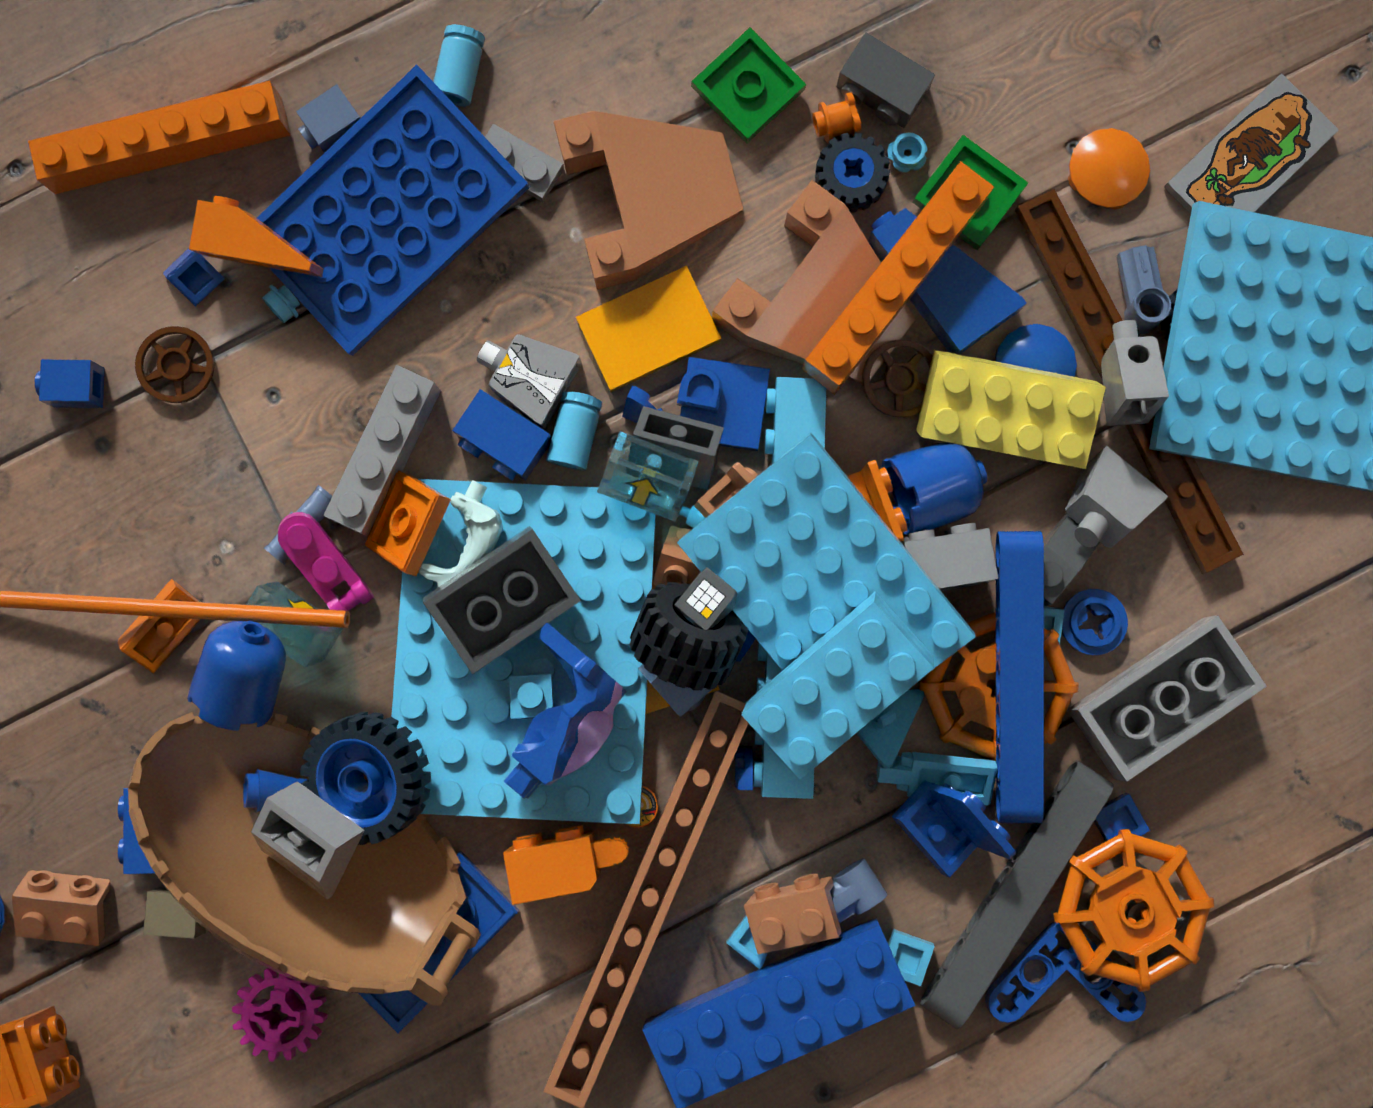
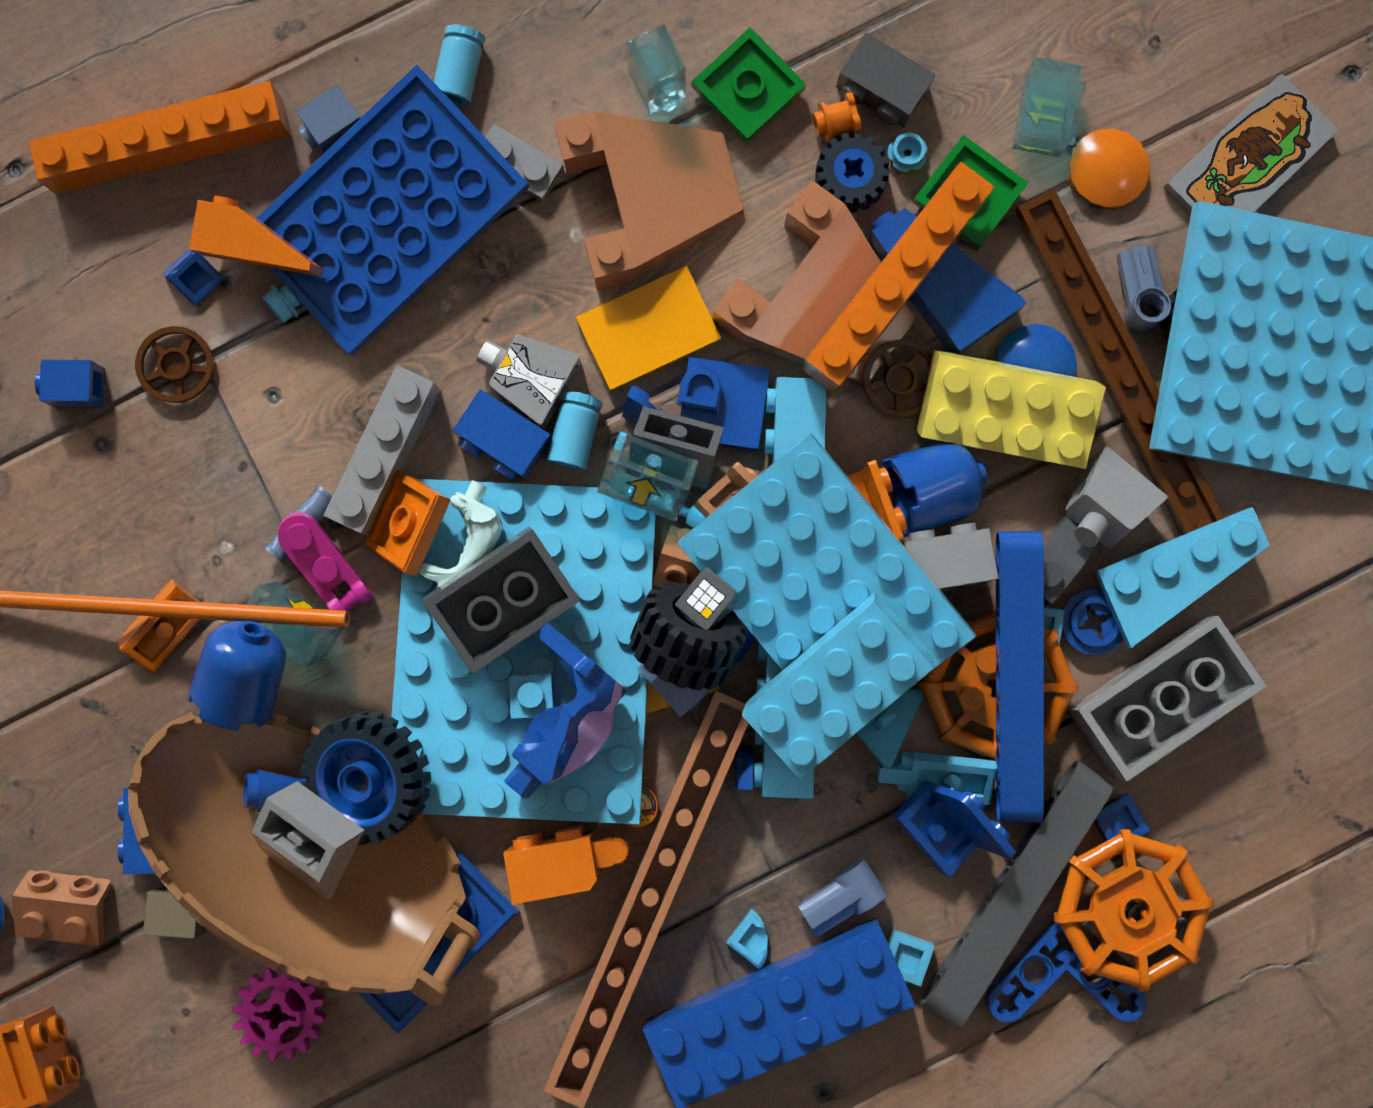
nougat bracket [744,874,842,954] -> none
light grey torso [1101,320,1169,426] -> none
none -> clear light blue brick [626,24,686,114]
none -> clear light blue brick [1012,57,1086,157]
none -> medium azure wing [1094,507,1270,649]

